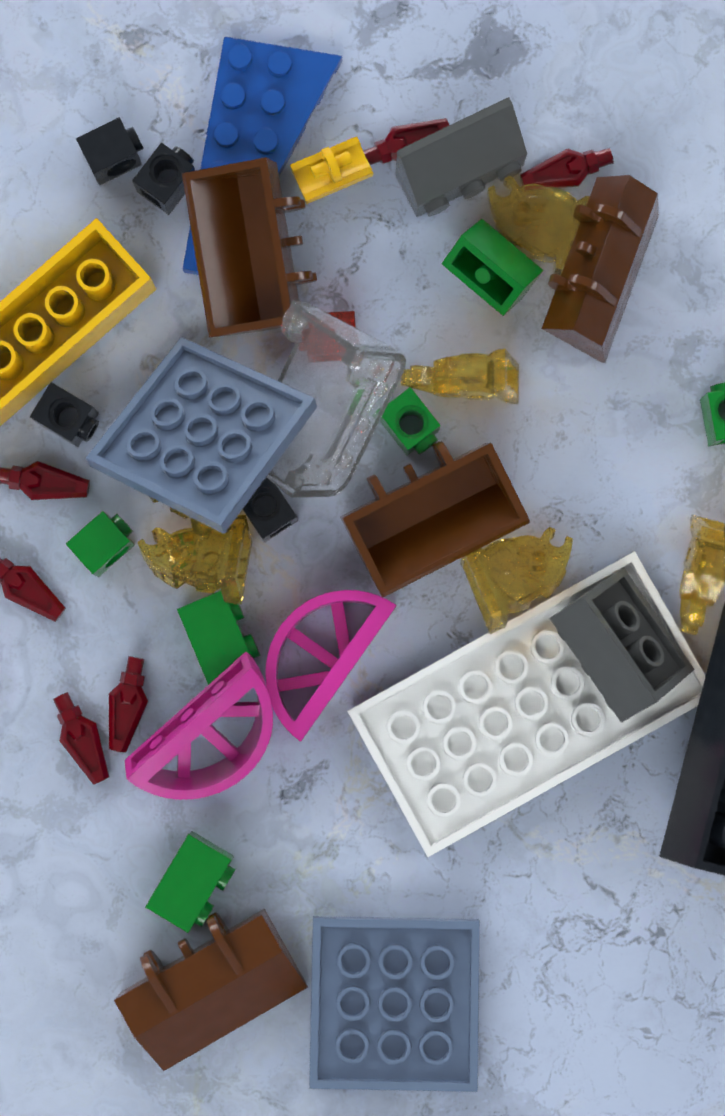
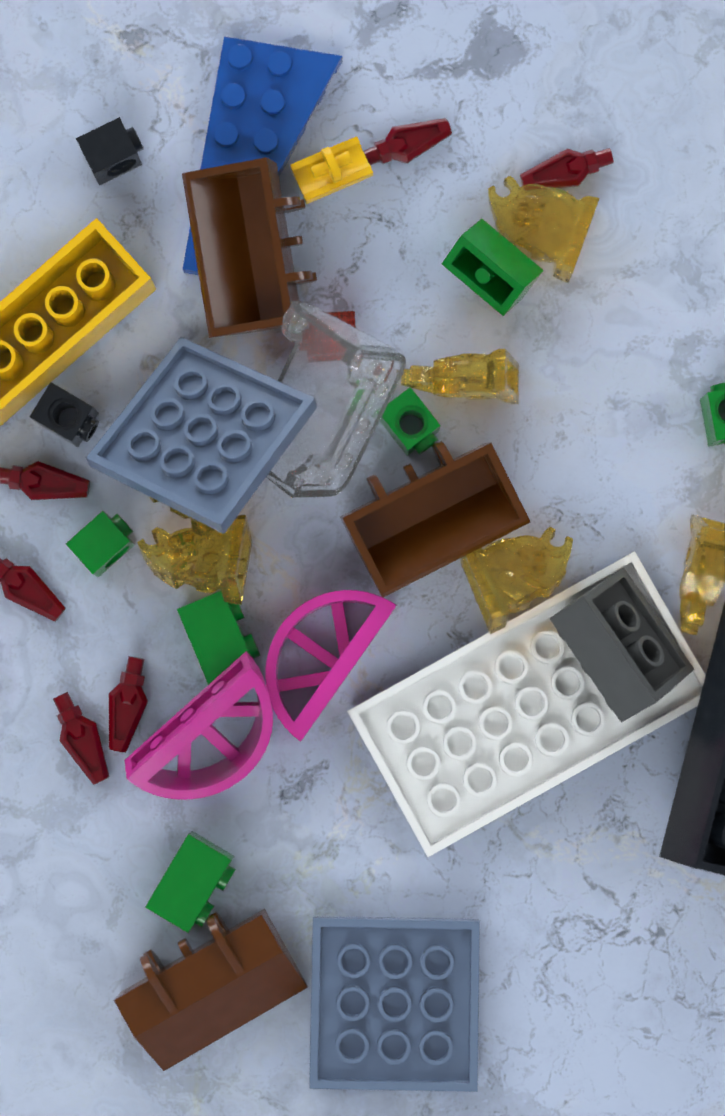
black brick [132,142,195,215] -> none
black brick [243,476,298,543] -> none
dark grey slope [395,97,527,217] -> none
reddish brown piece [541,175,659,363] -> none

